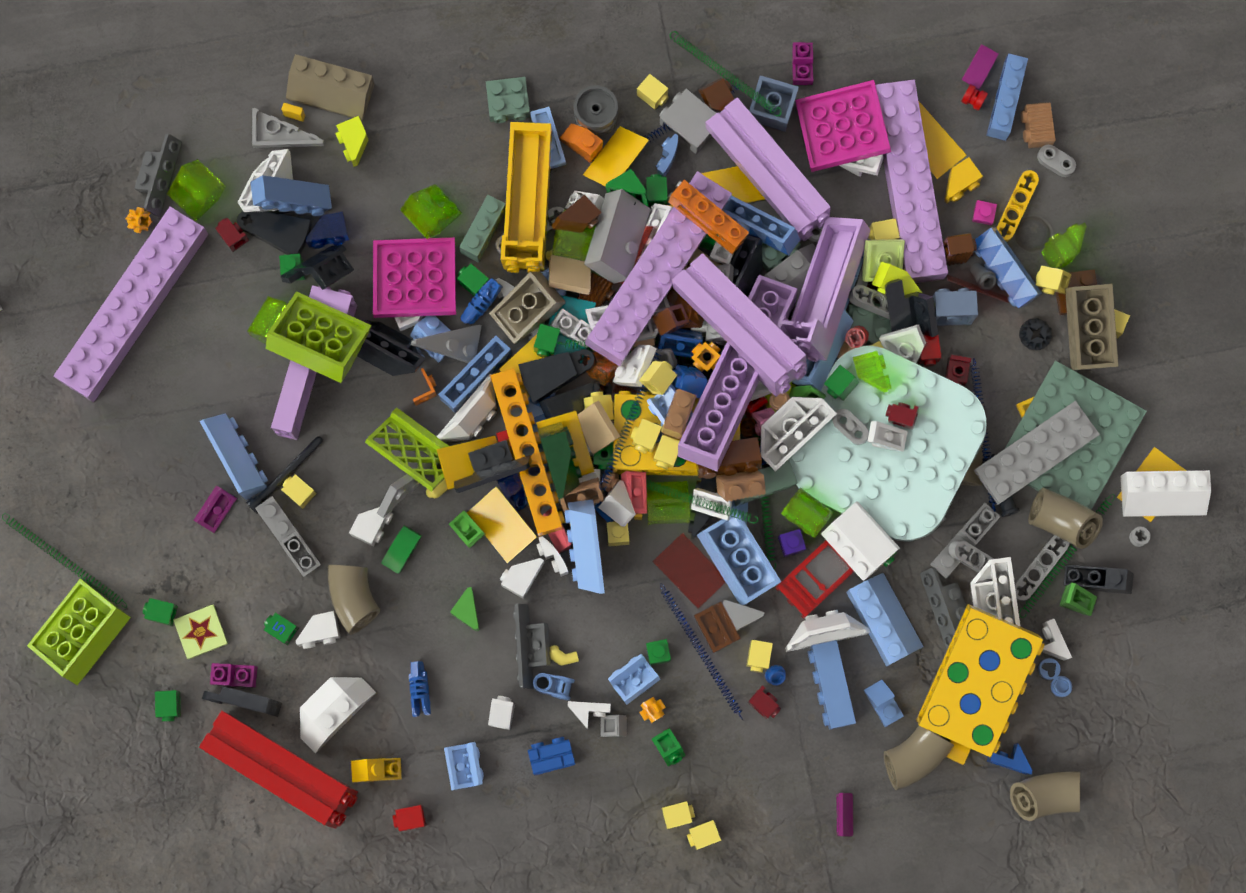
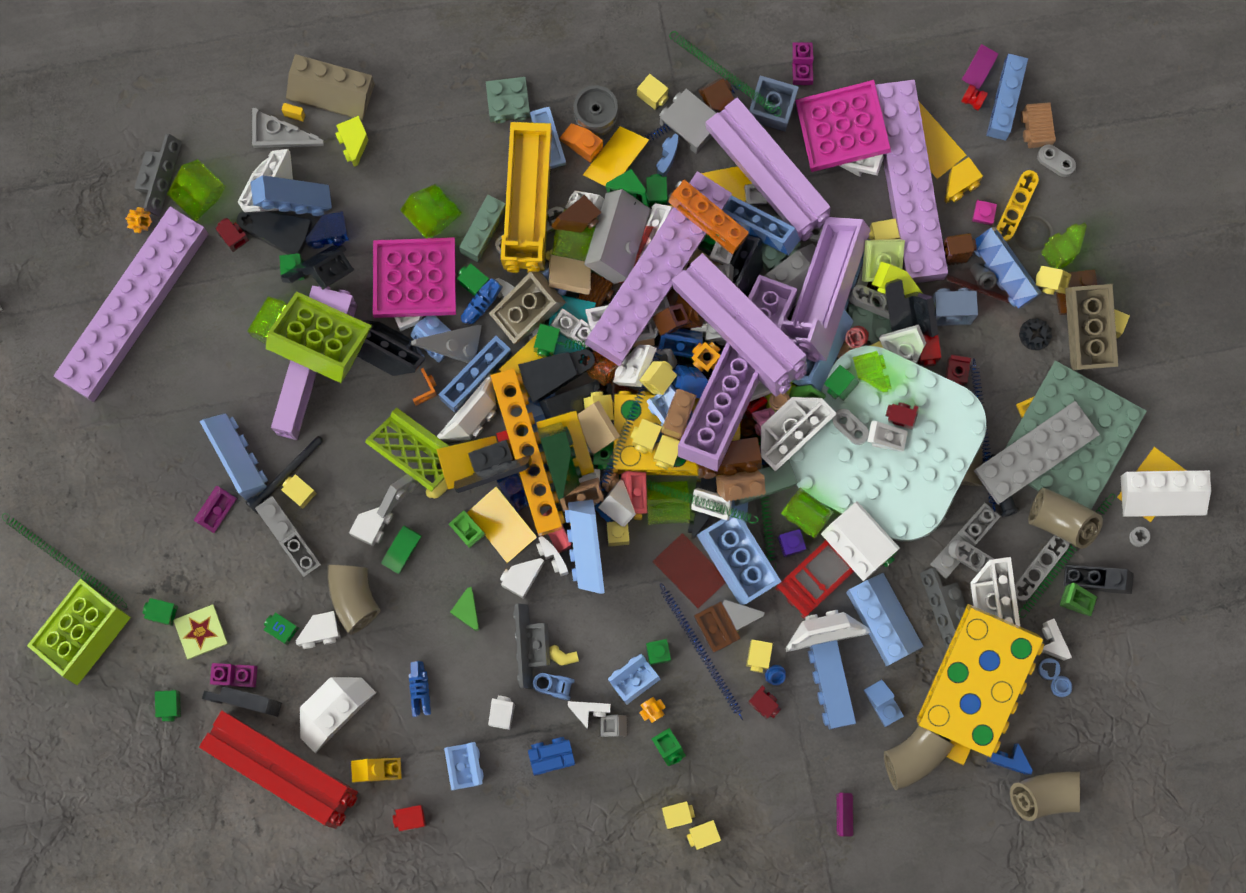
none -> light grey plate [744,184,767,206]

